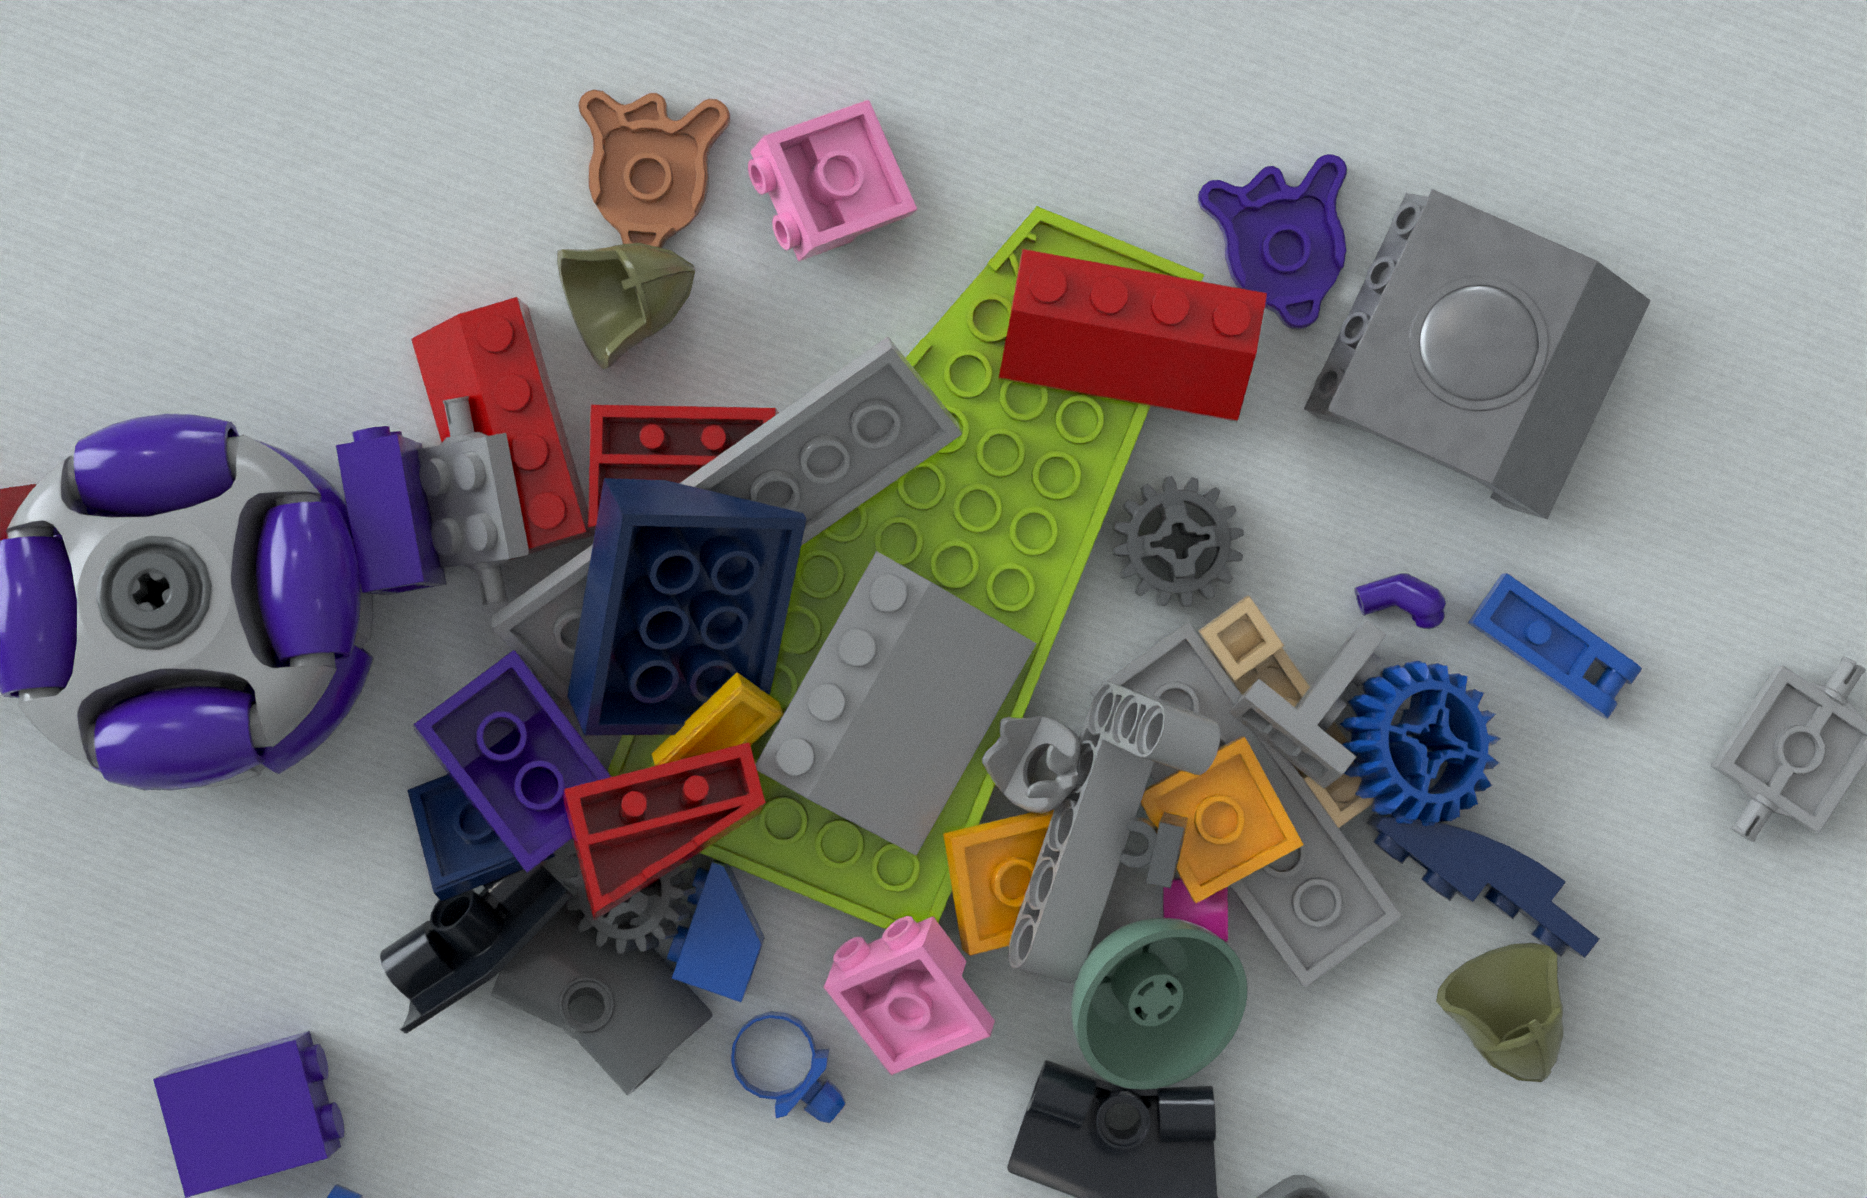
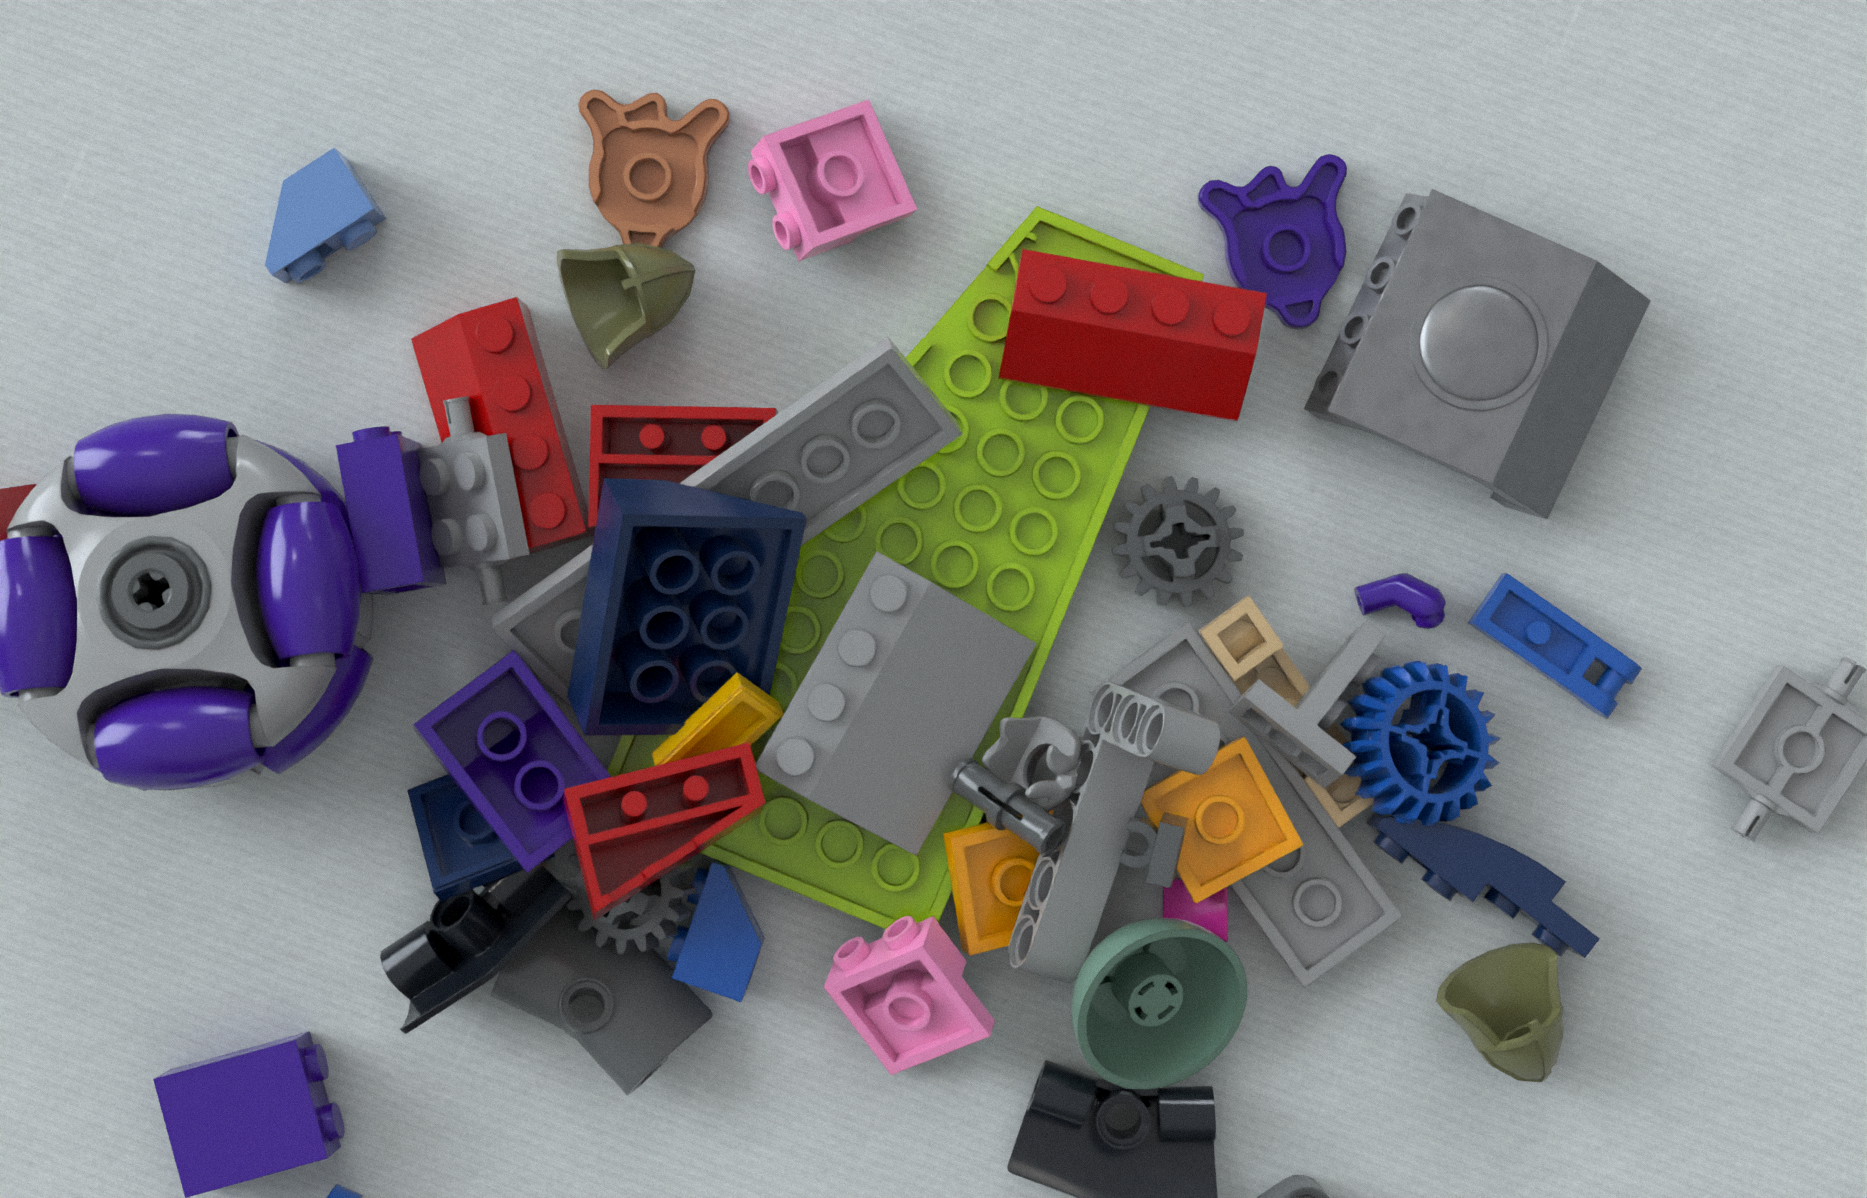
blue piece [731,1011,846,1123] -> none
none -> medium blue slope [265,148,386,283]
none -> dark grey pin [948,758,1067,856]

